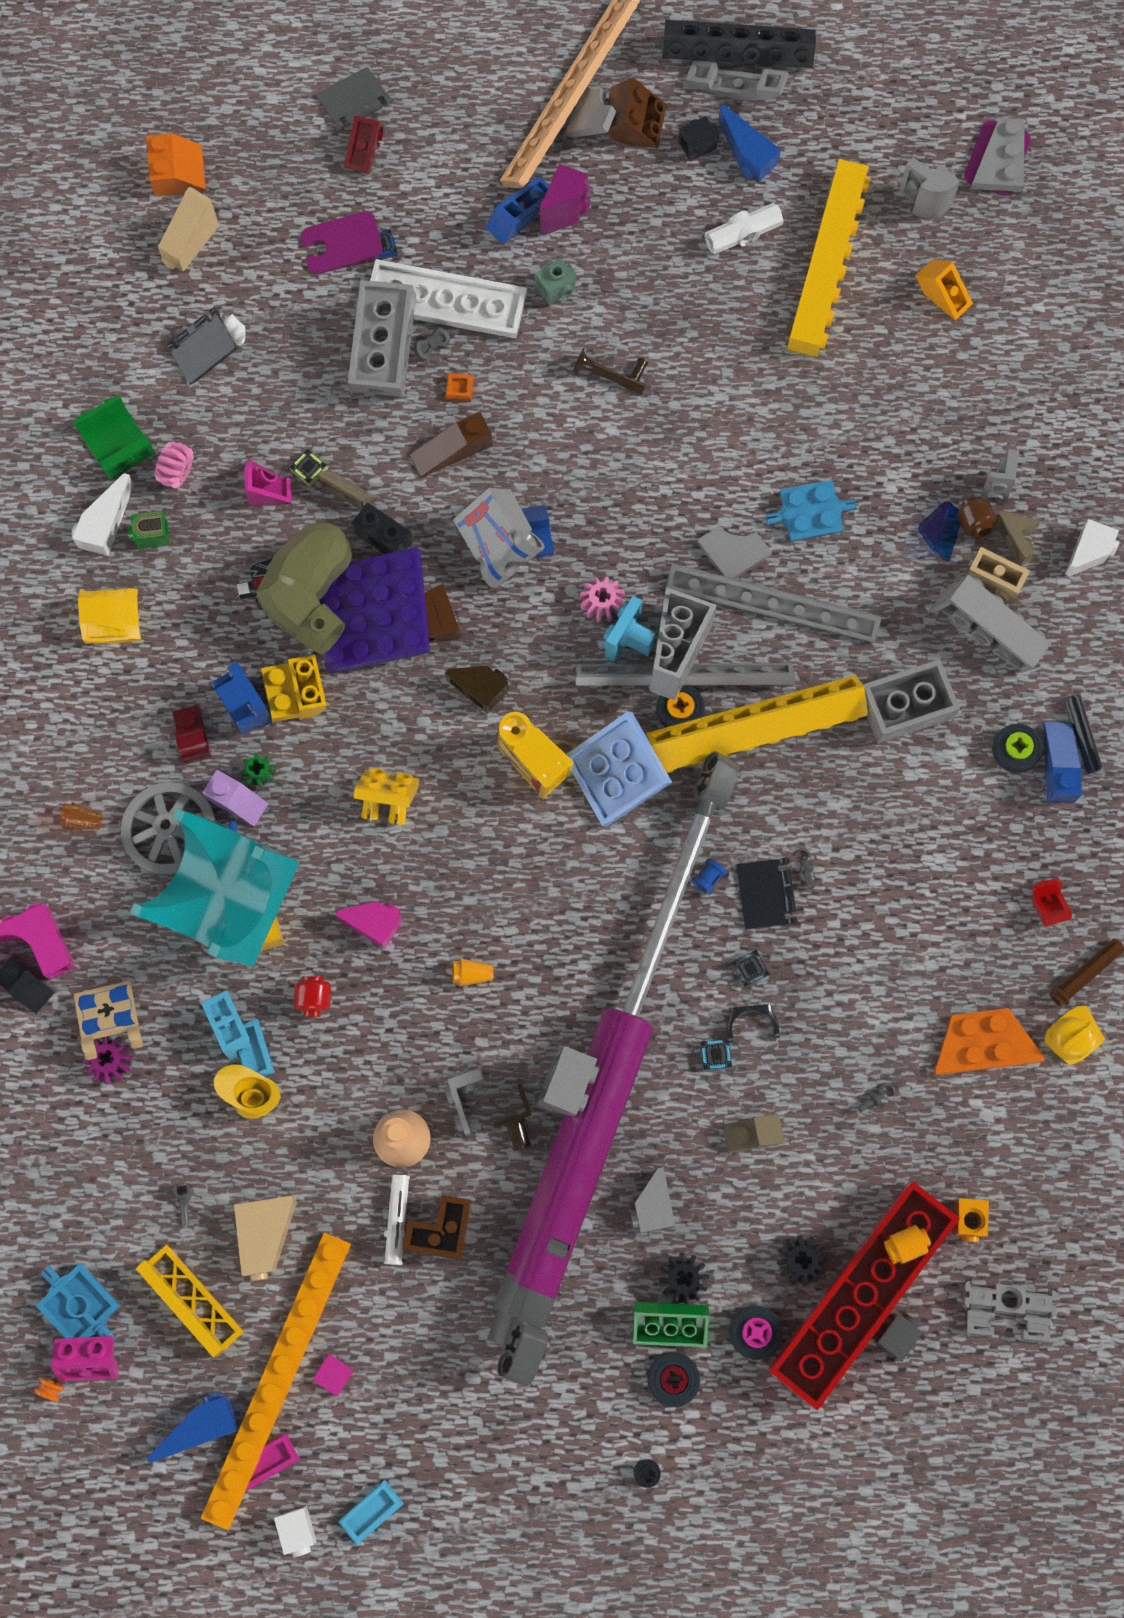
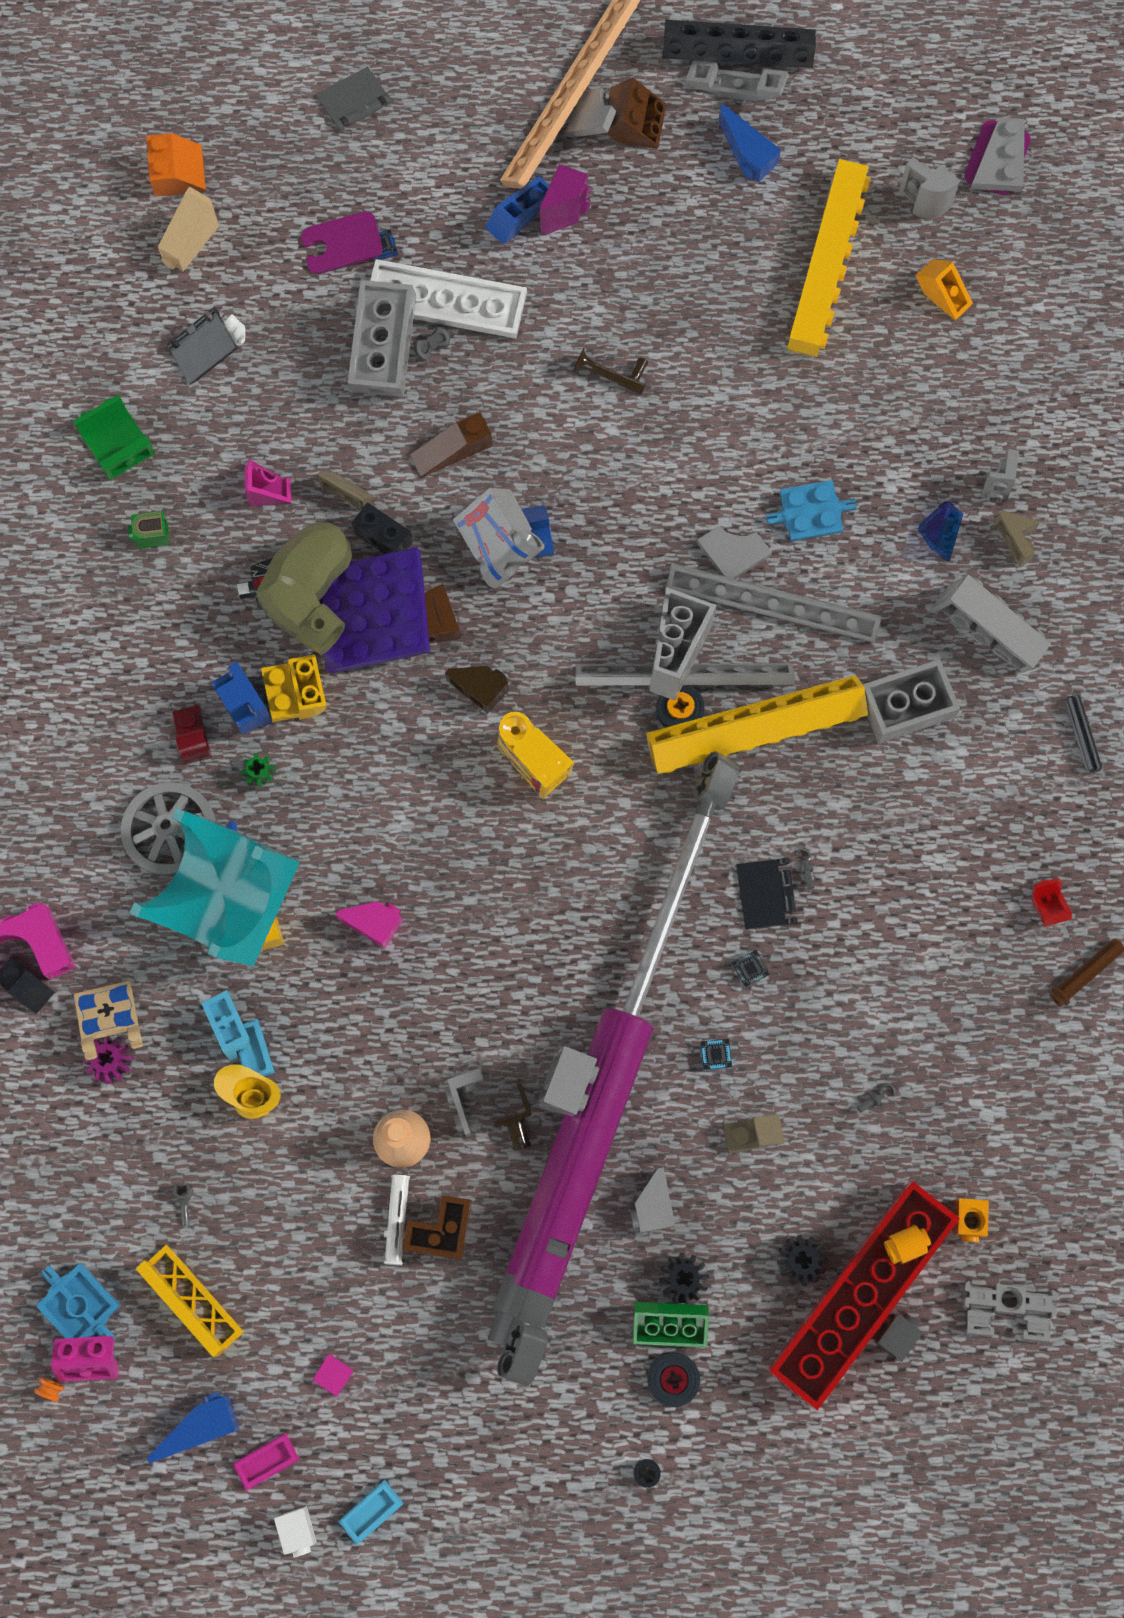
clear orange cone [60,802,103,830] -> none
white slope [72,473,134,556] -> none
yellow slope [78,588,141,644] -> none
bright pink gear [154,441,194,488] -> none
light orange plate [201,1233,351,1530] -> none
lavender slope [202,770,268,827] -> none
tan slope [234,1196,296,1281] -> none
tile [290,449,328,487] -> none
red head [294,976,331,1017] -> none
dark red plate [343,115,384,174] -> none
yellow plate [354,768,419,825] -> none
orange tile [445,373,474,402] -> none
light orange cone [452,958,493,986] -> none
sand green brick [535,258,577,305] -> none
light blue plate [566,712,672,827] -> none
bright pink gear [580,576,625,623] -> none
medium azure plate [603,596,657,663] -> none
black brick [678,116,719,162] -> none
blue bush [691,858,727,895] -> none
white piece [705,203,784,255] -> none
black cap [727,1004,780,1043] -> none
black wheel [730,1306,783,1360] -> none
orange wing [934,1008,1045,1076] -> none
reddish brown head [957,497,997,539] -> none
tan brick [966,547,1030,605] -> none
black wheel [992,723,1043,773] -> none
blue slope [1044,722,1082,803] -> none
yellow piece [1044,1006,1105,1065] -> none
white slope [1065,519,1119,576] -> none

